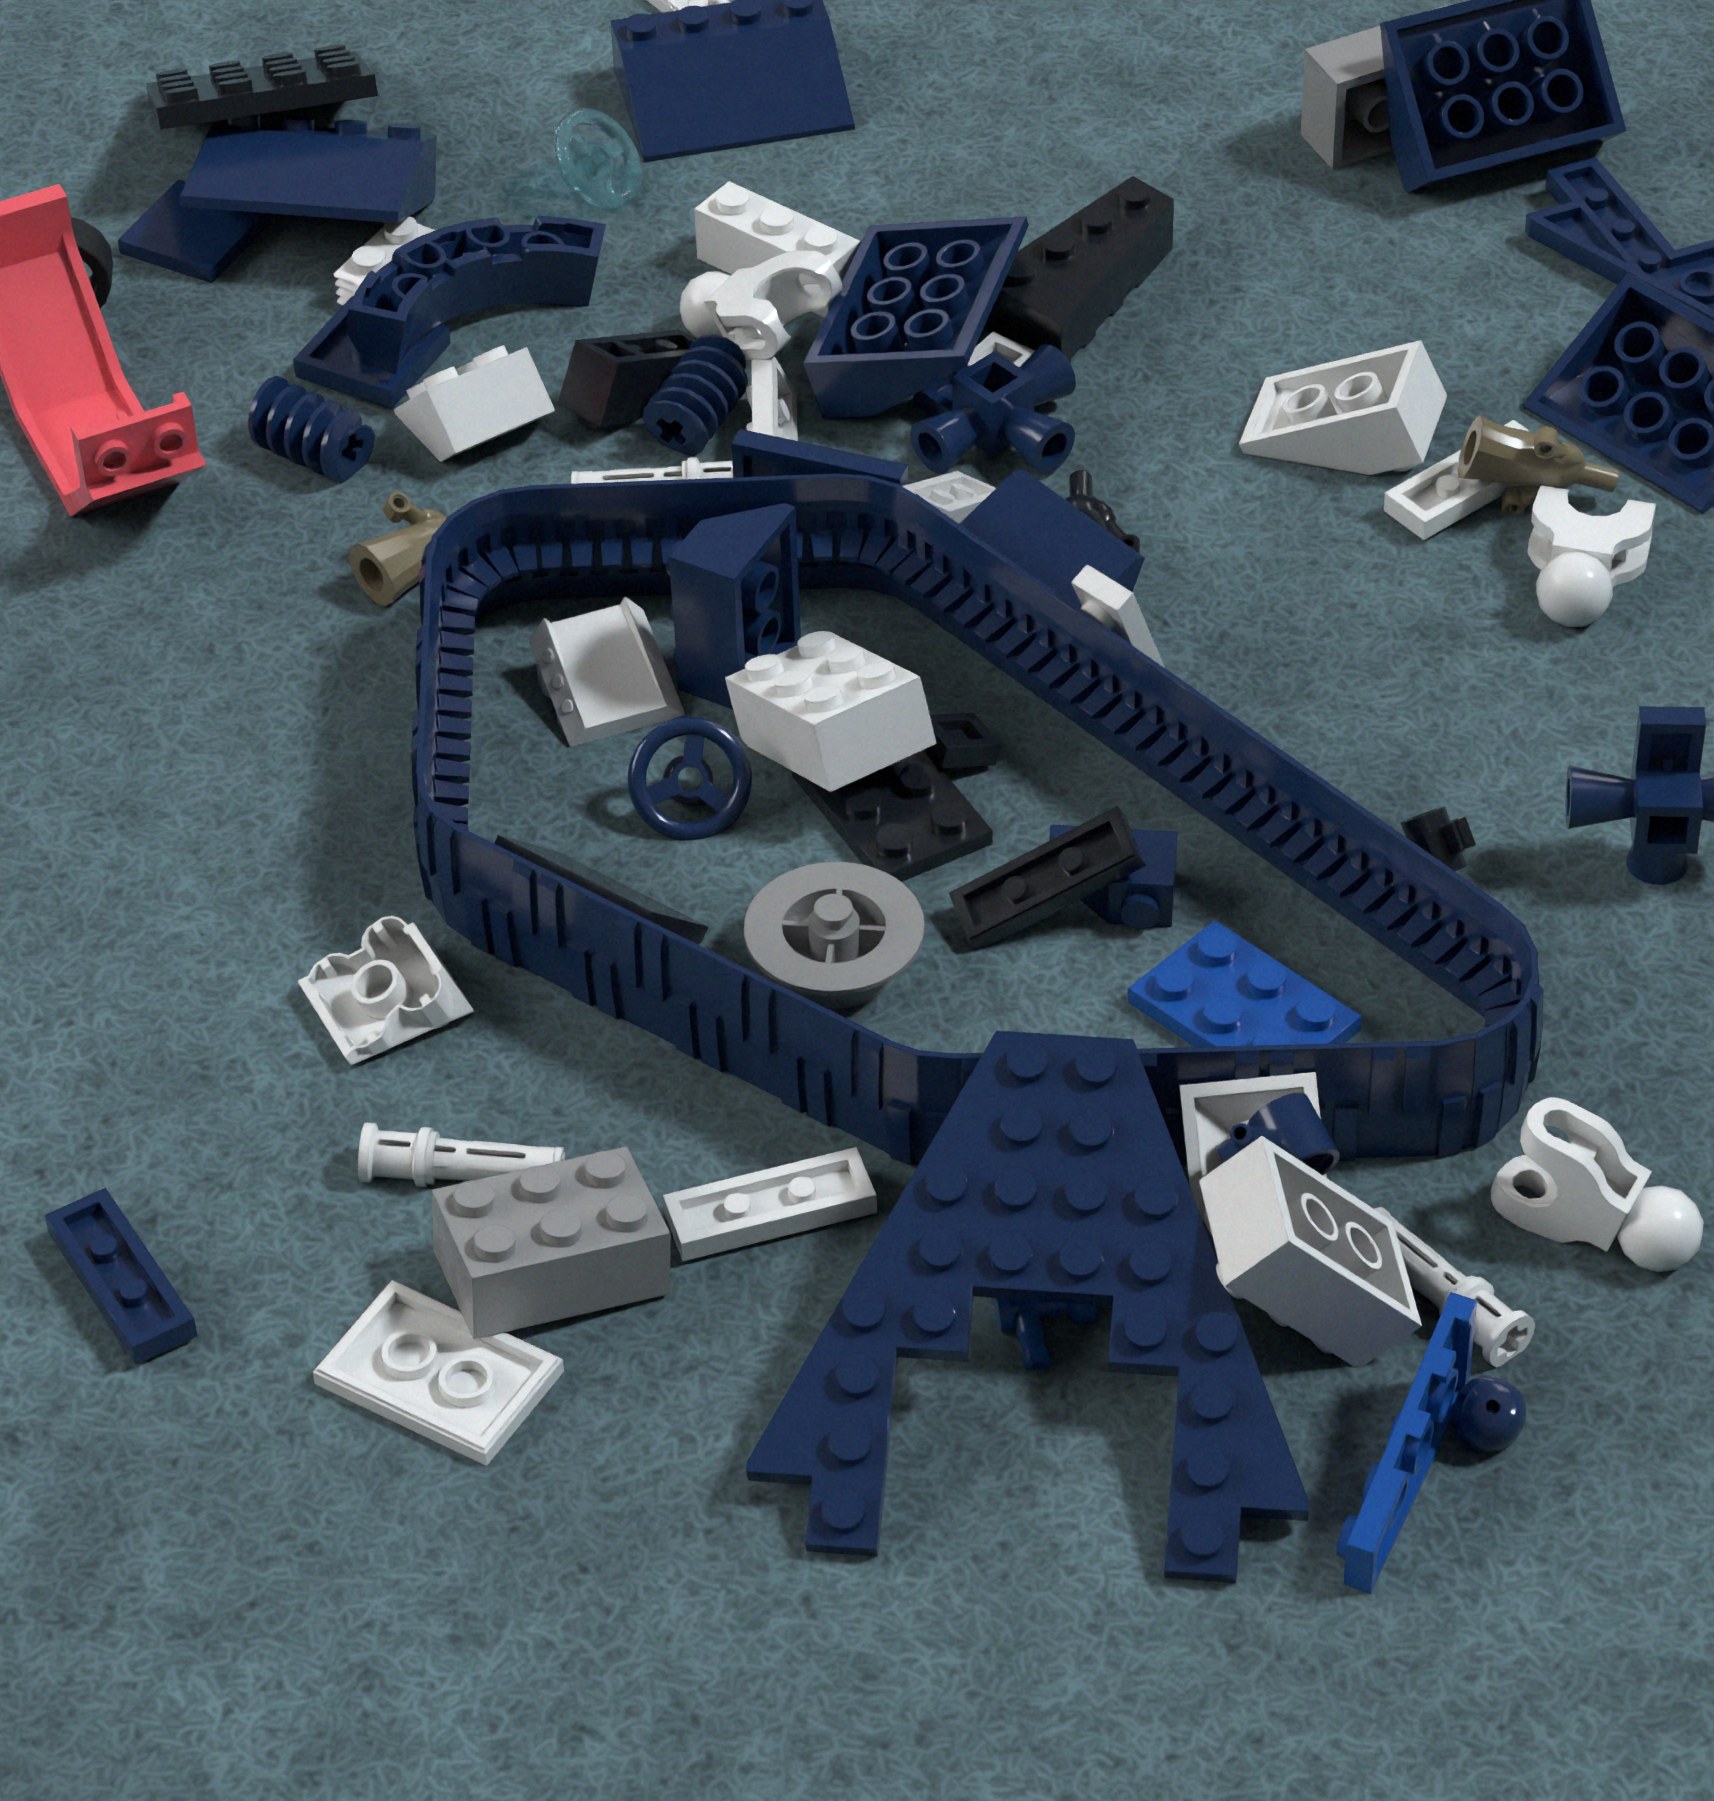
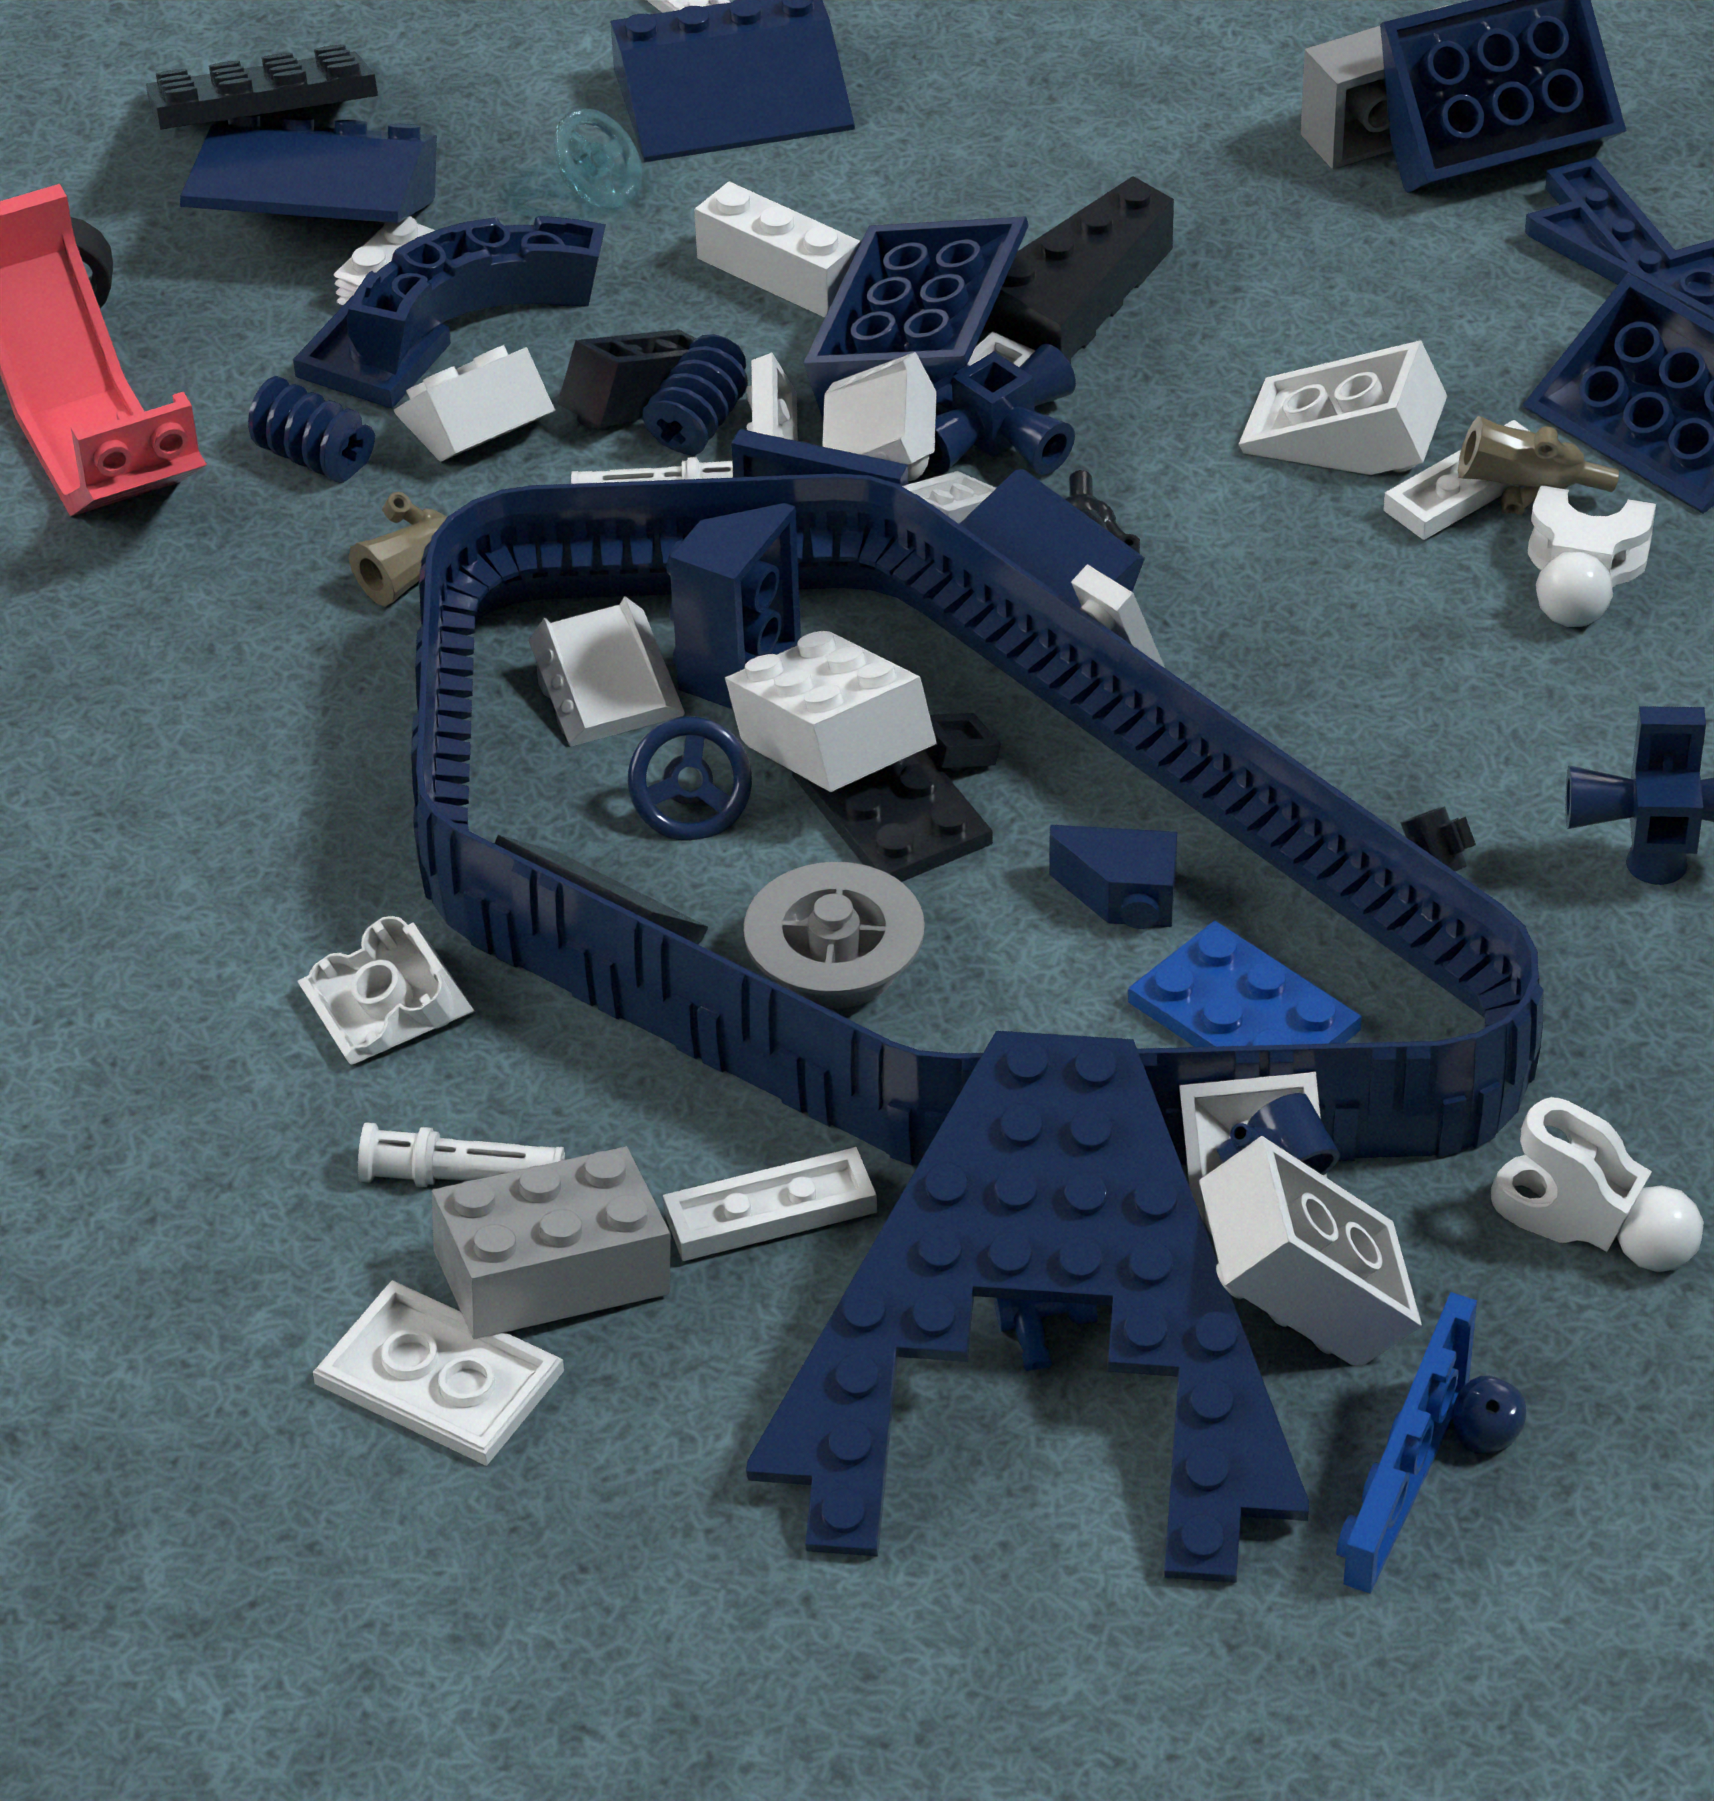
dark blue plate [44,1188,198,1365] -> none
dark blue tile [118,179,272,283] -> none
white piece [680,251,843,360] -> none
black tile [949,806,1146,950] -> none
white pin [1375,1207,1535,1368] -> none
none -> white slope [823,352,936,481]

